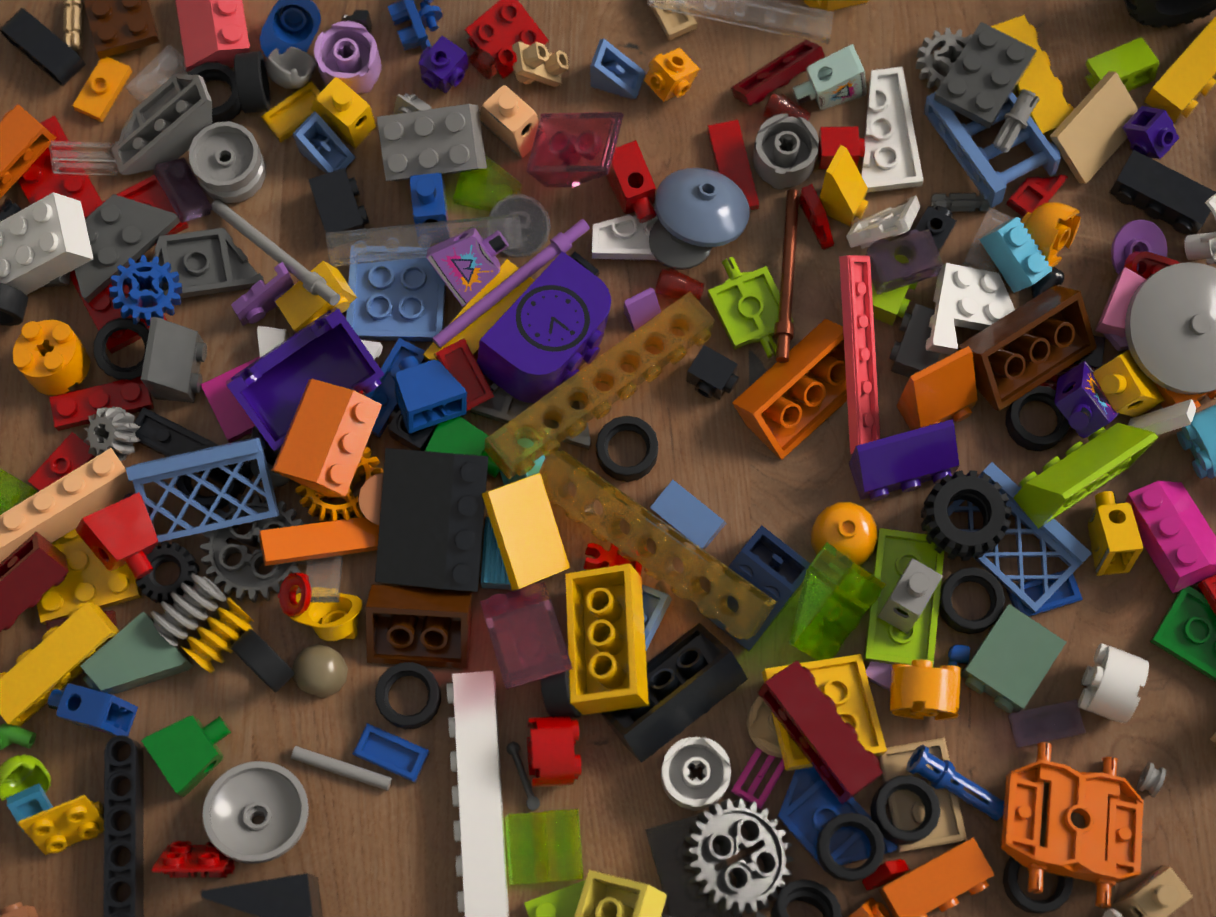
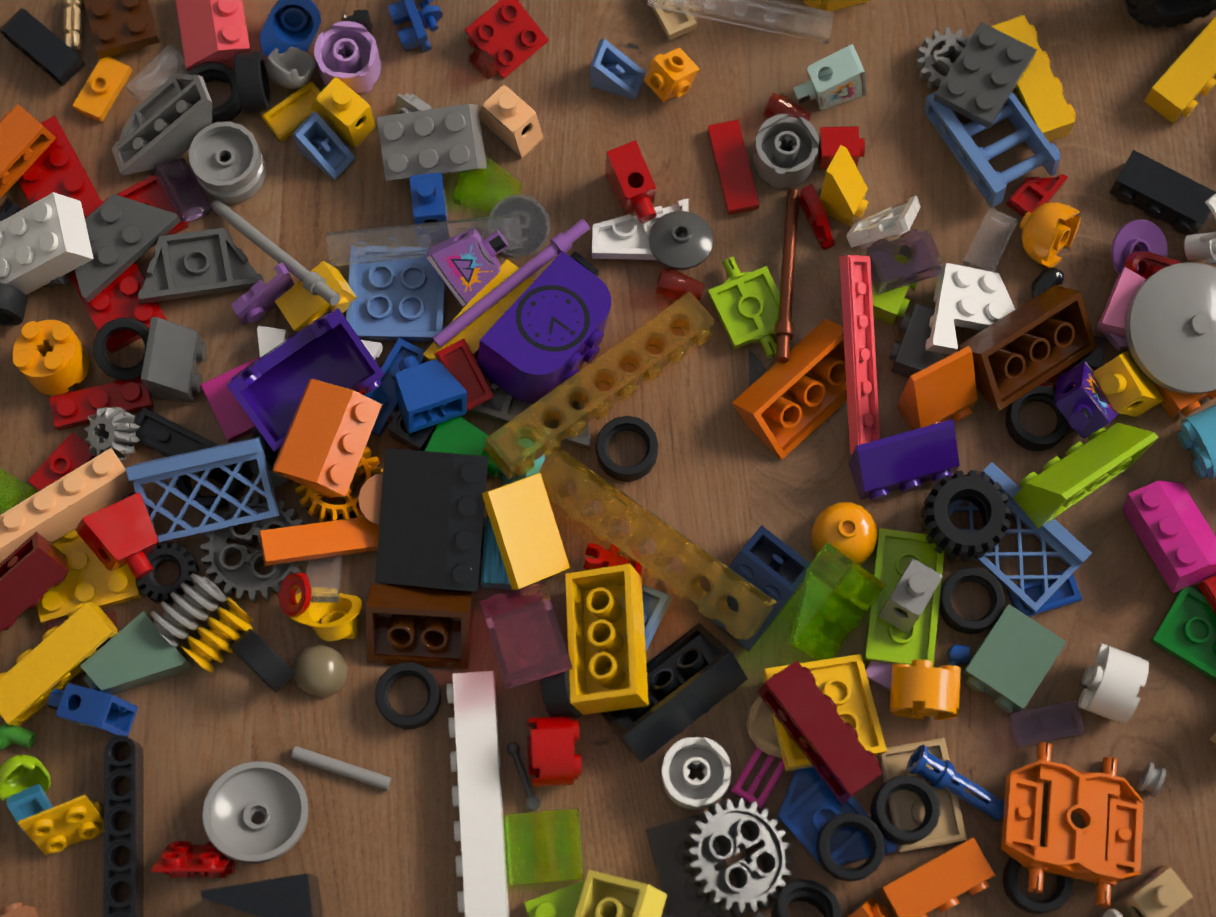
clear tile [49,141,119,175] -> none
blue gear [109,255,182,326] -> none
green torso [141,715,231,797] -> none
black brick [308,168,370,247] -> none
blue tile [353,723,430,783] -> none
dark purple brick [419,36,469,94] -> none
tan hips [512,41,569,87] -> none
clear pink slope [526,112,624,188] -> none
medium lavender slope [624,288,662,331] -> none
medium blue hinge [650,479,727,550] -> none
sand blue dish [654,168,750,247] -> none
black brick [686,345,739,400] -> none
dark red plate [731,40,825,106] -> none
white wing [861,67,924,193] -> none
red tile [861,859,910,891] -> none
black brick [907,206,957,261] -> none
dark grey axle [931,193,993,212] -> none
medium azure brick [979,217,1052,293] -> none
light grey axle [994,89,1040,153] -> none
tan tile [1050,71,1138,184] -> none
lime hinge [1085,37,1160,92] -> none
yellow torso [1088,491,1144,576] -> none
dark purple brick [1122,106,1179,160] -> none
white tile [1128,399,1197,435] -> none

